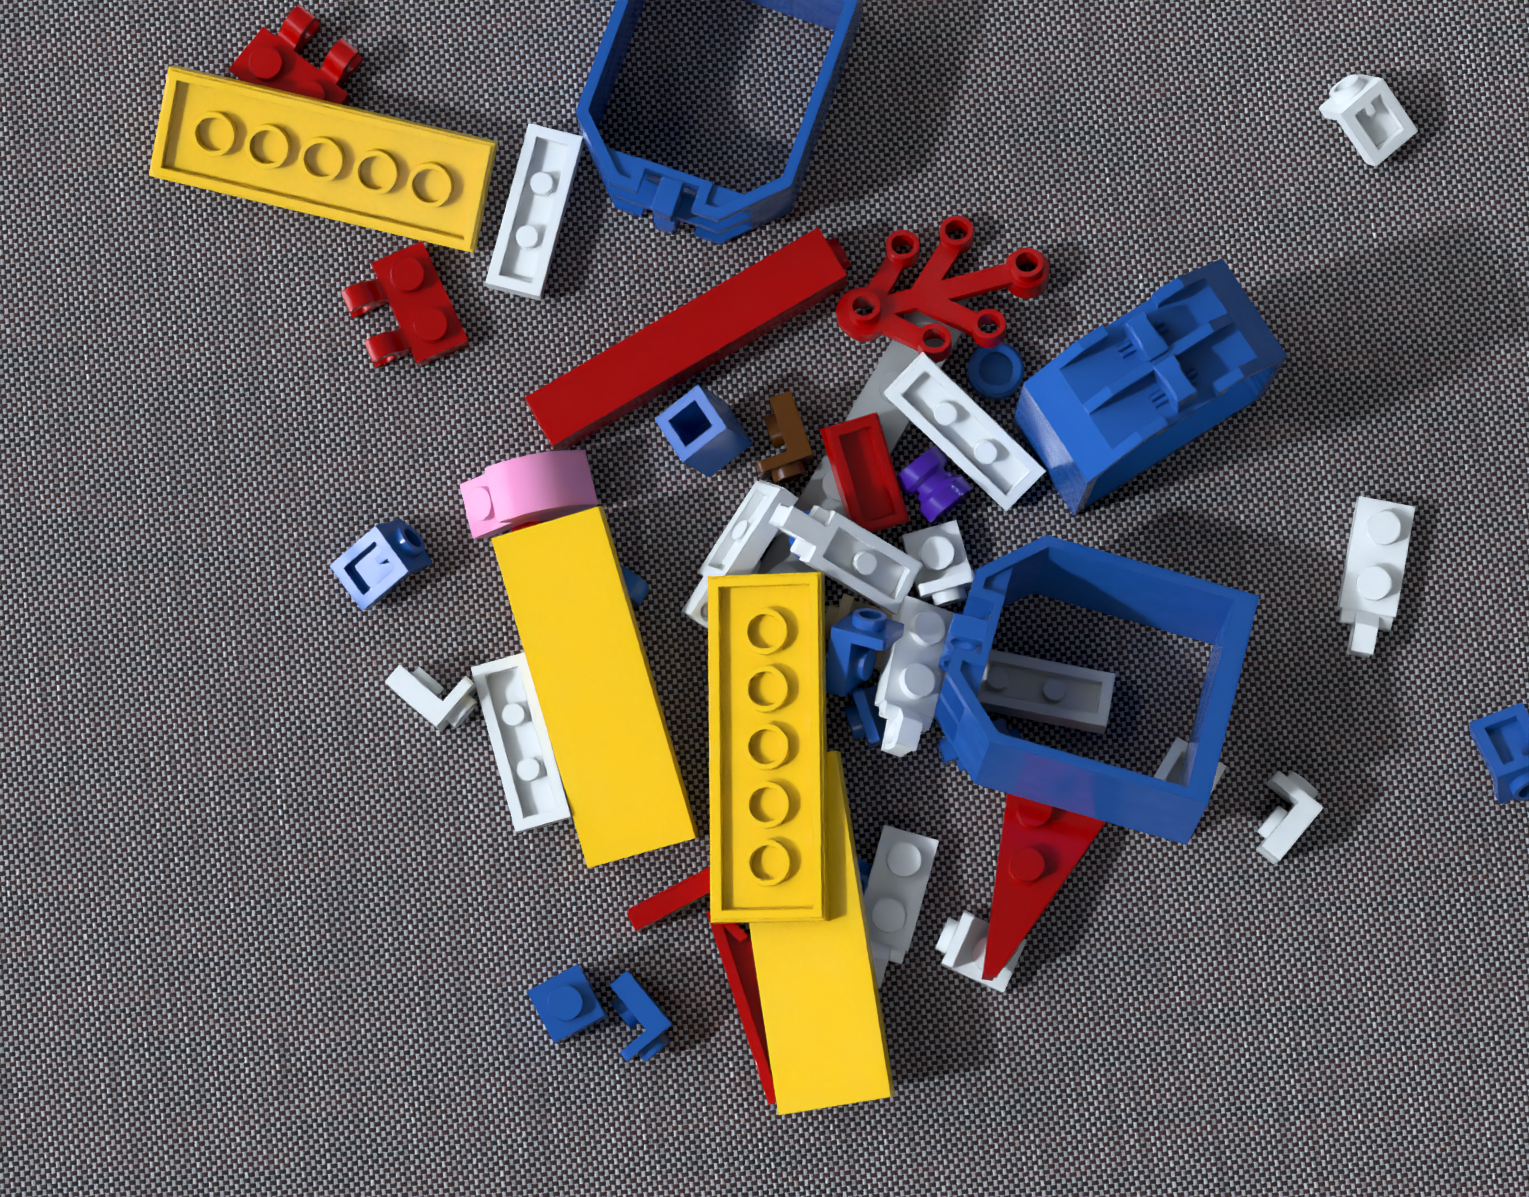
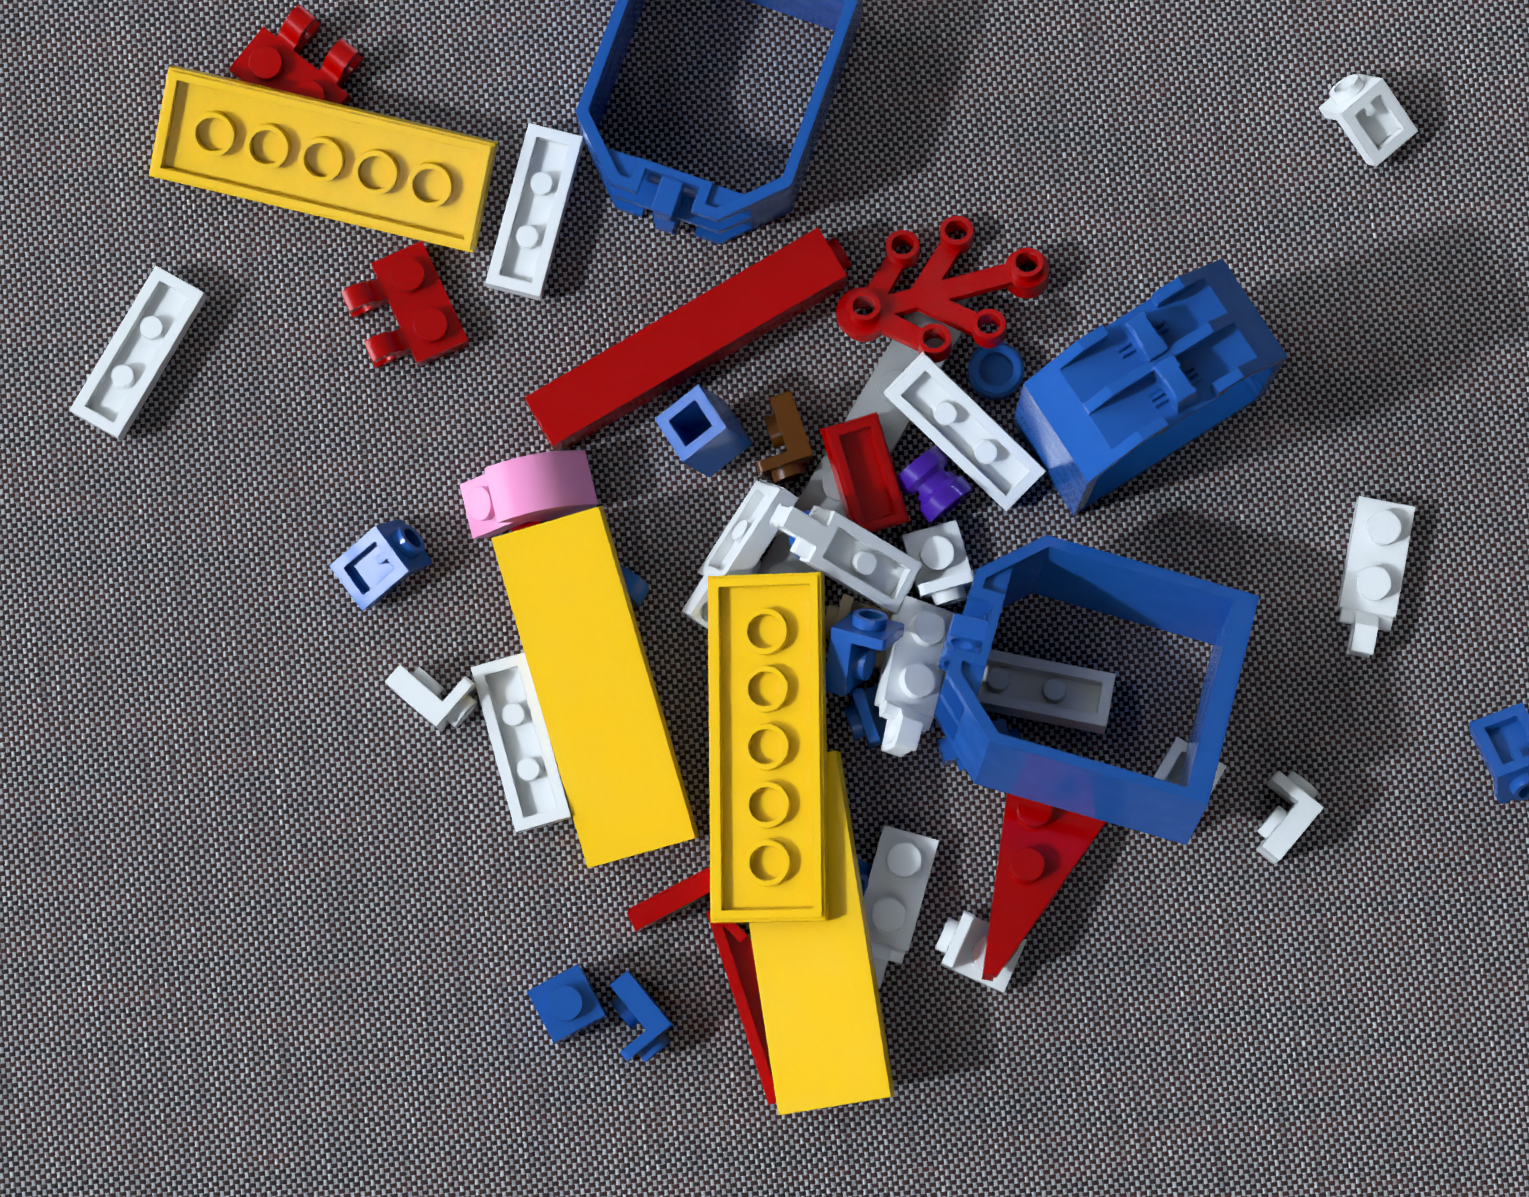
none -> white plate [70,266,207,441]

